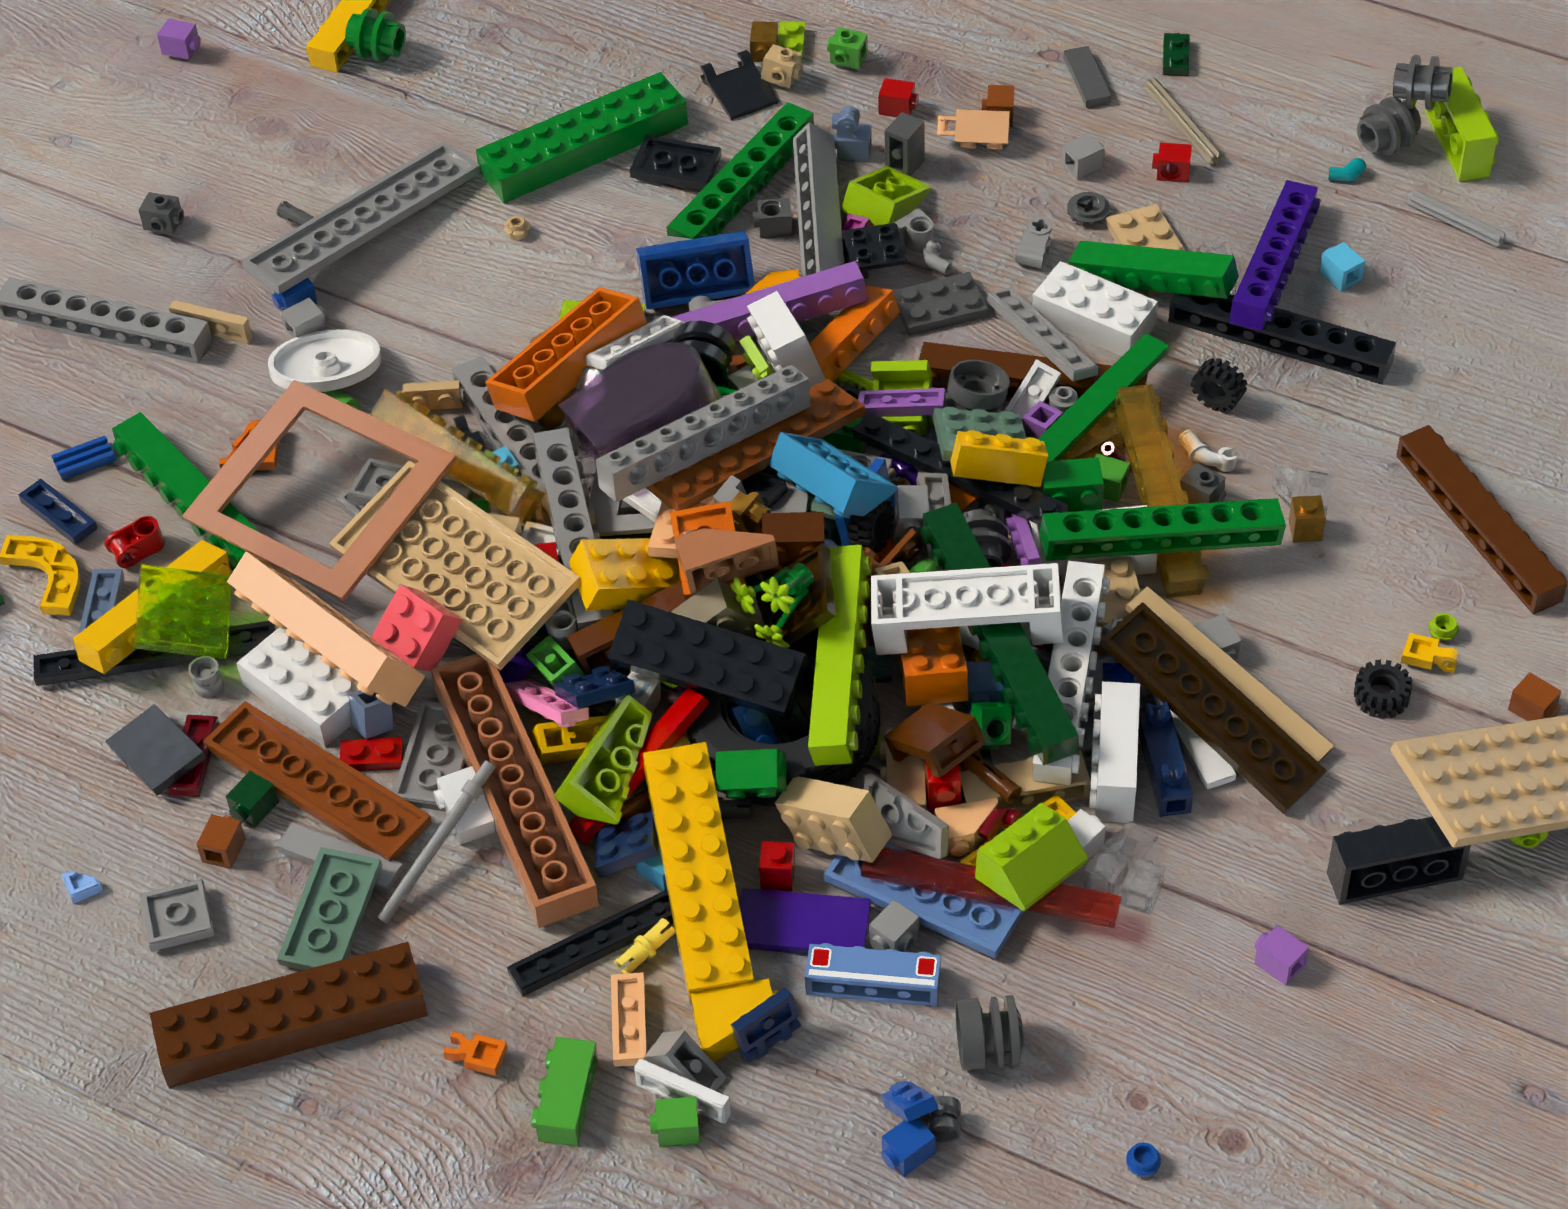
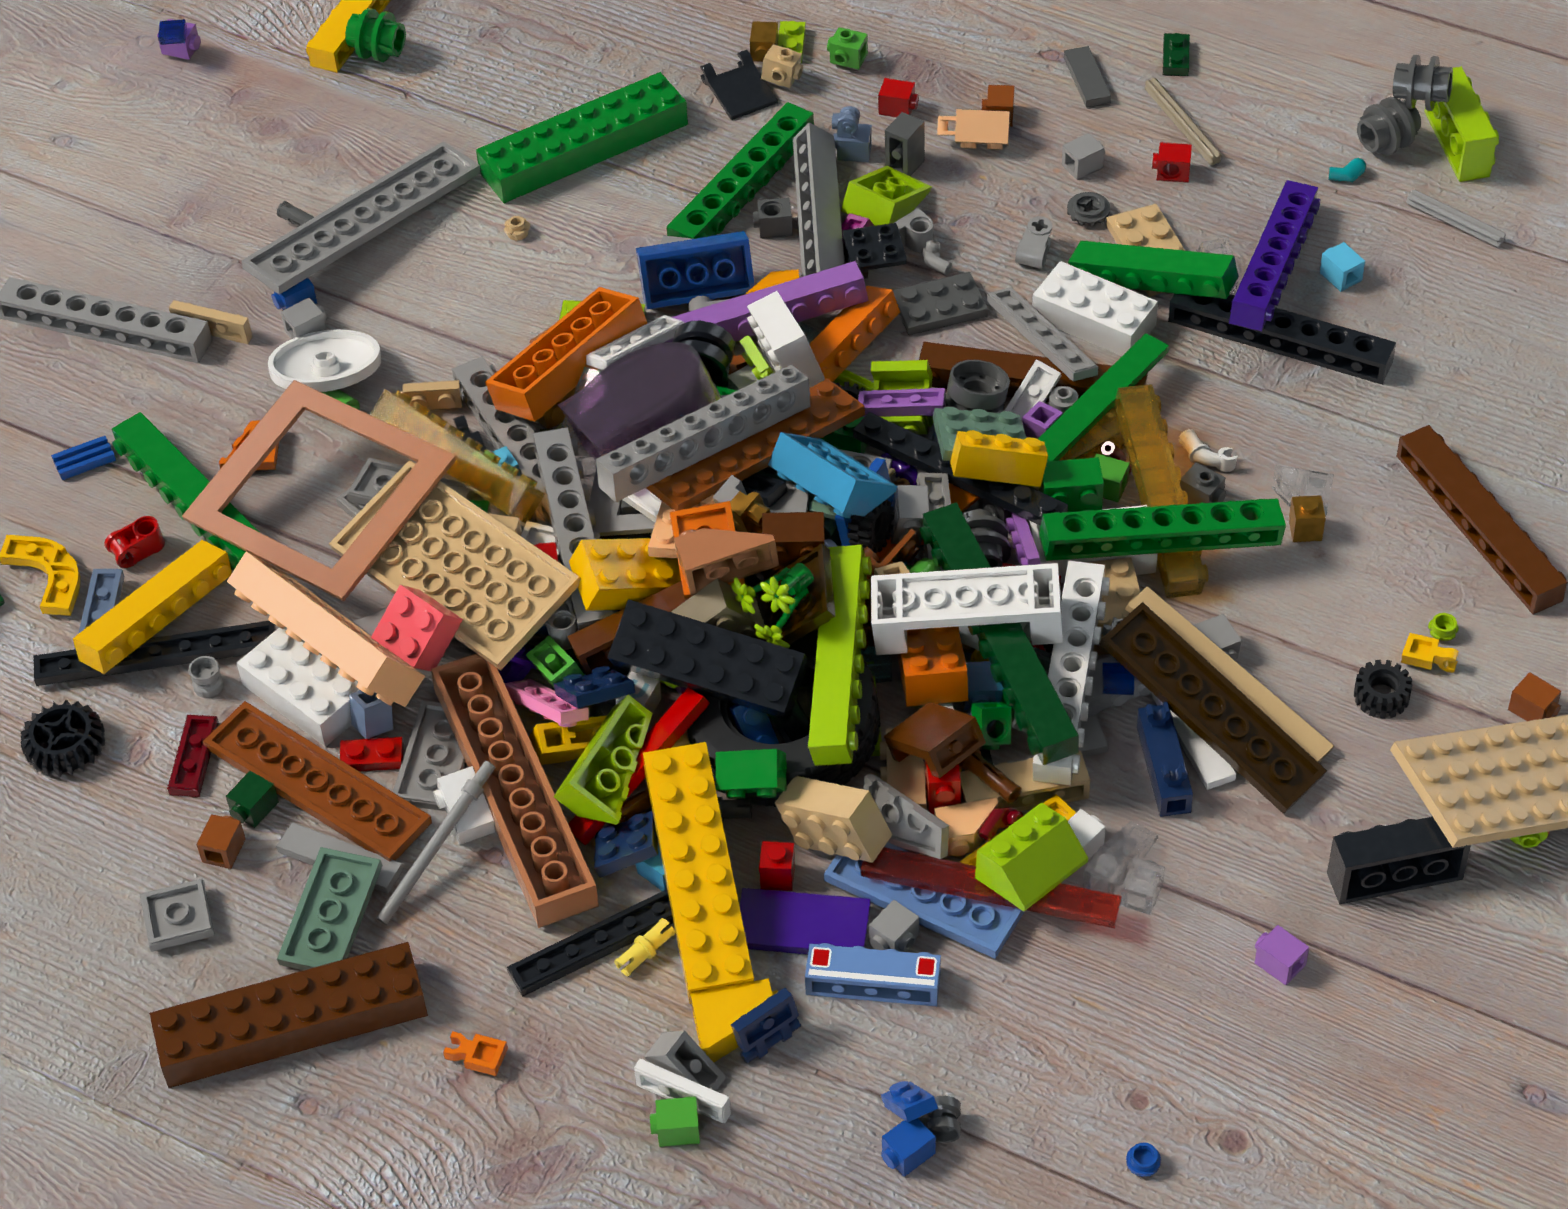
dark blue plate [18,479,98,545] -> none
light blue tile [61,871,103,904] -> none
black tile [105,704,206,796] -> none
clear neon green plate [134,564,231,659] -> none
dark grey brick [138,192,184,235] -> none
bright green brick [531,1037,598,1146] -> none
light nougat plate [611,972,647,1067] -> none
black plate [630,135,722,190] -> none
dark grey wheel [955,995,1023,1071] -> none
white brick [1089,681,1140,823] -> none
black tyre [1191,358,1247,412] -> none
none -> black gear [21,700,105,778]
none -> clear blue tile [158,19,187,45]

